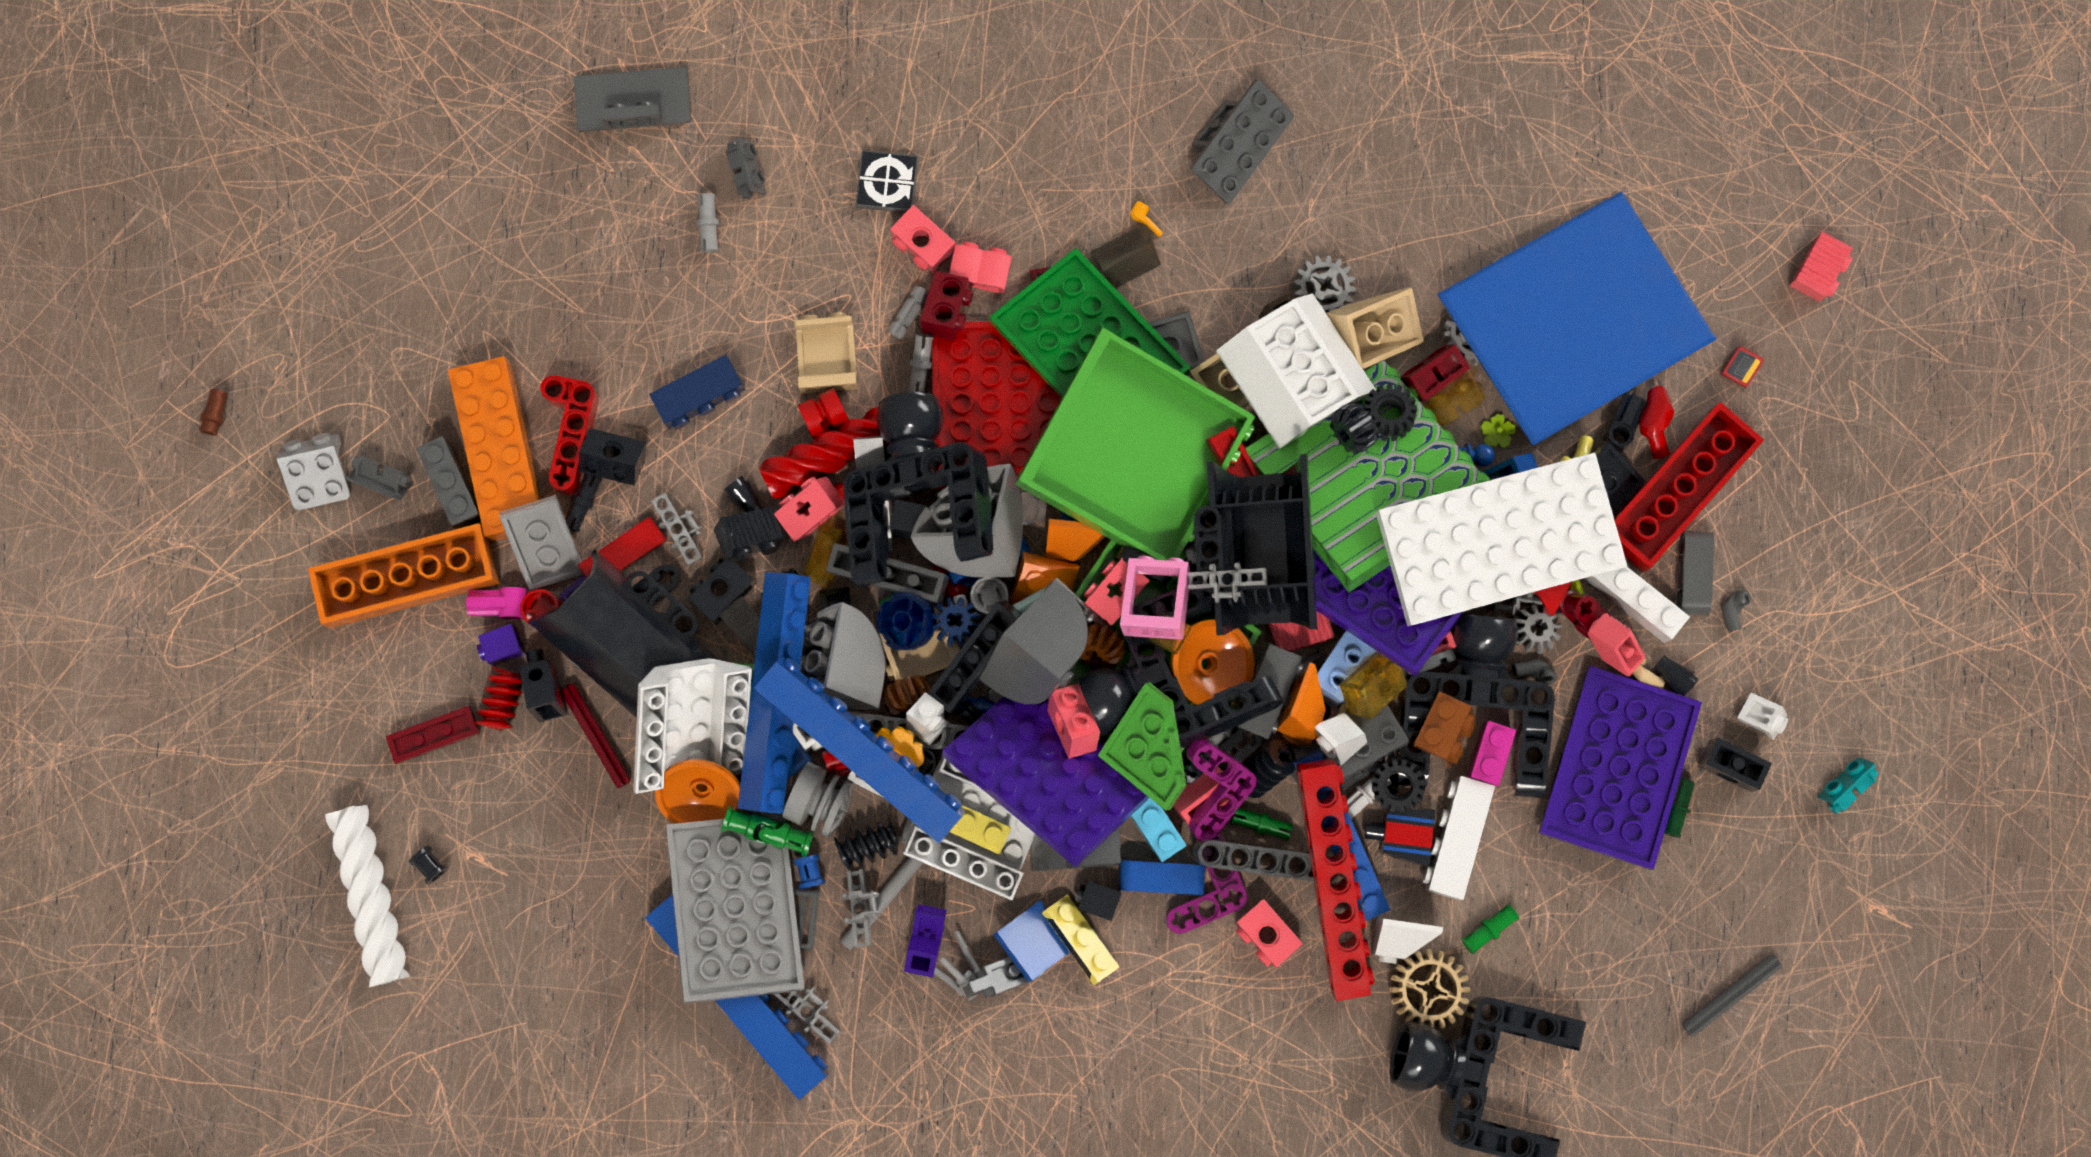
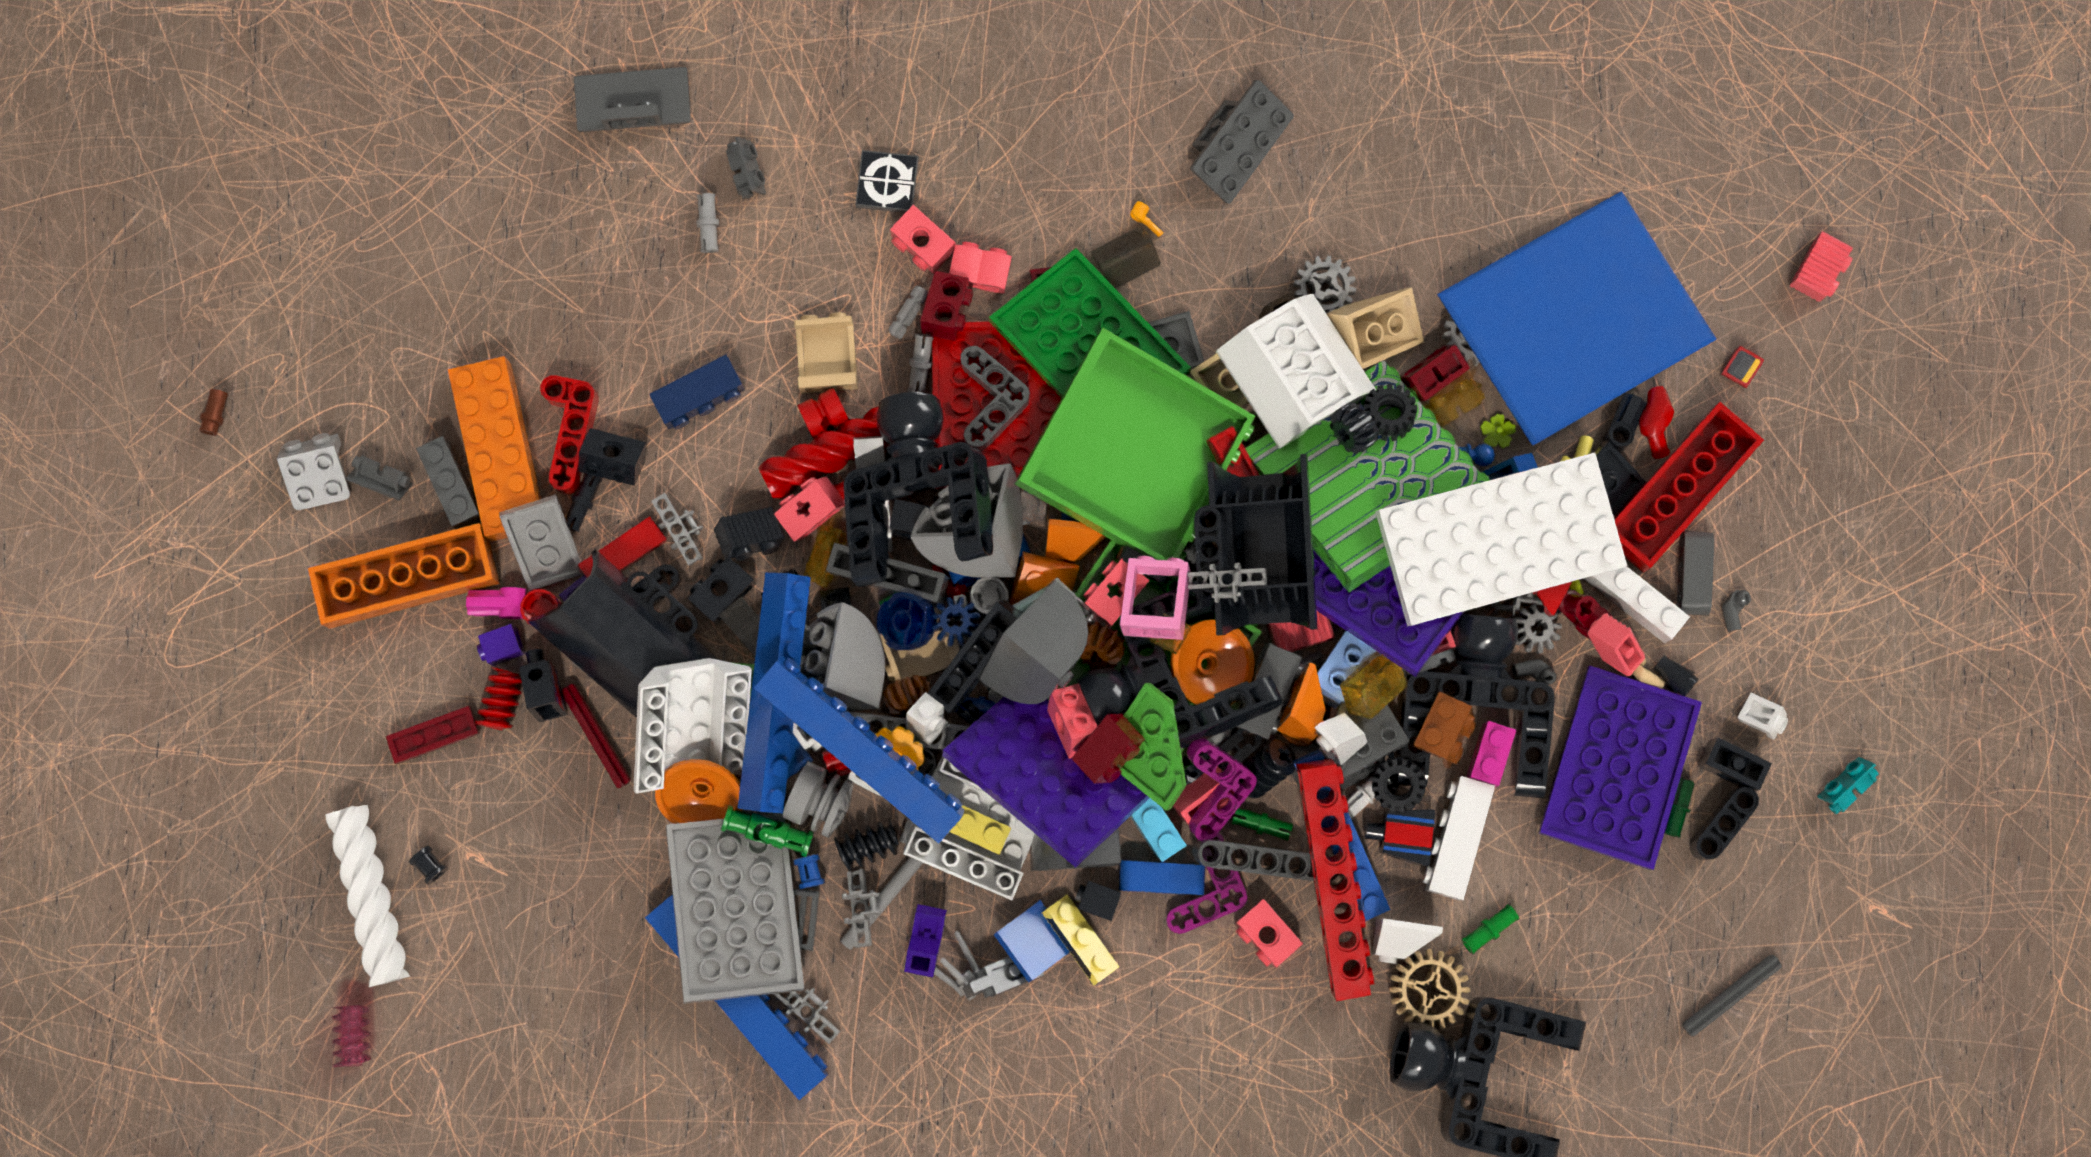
black cone [724,476,764,513] -> none
none -> clear pink piece [331,1005,371,1068]
none -> dark grey beam [960,346,1030,451]
none -> dark red brick [1071,714,1145,784]
none -> black beam [1690,787,1759,860]

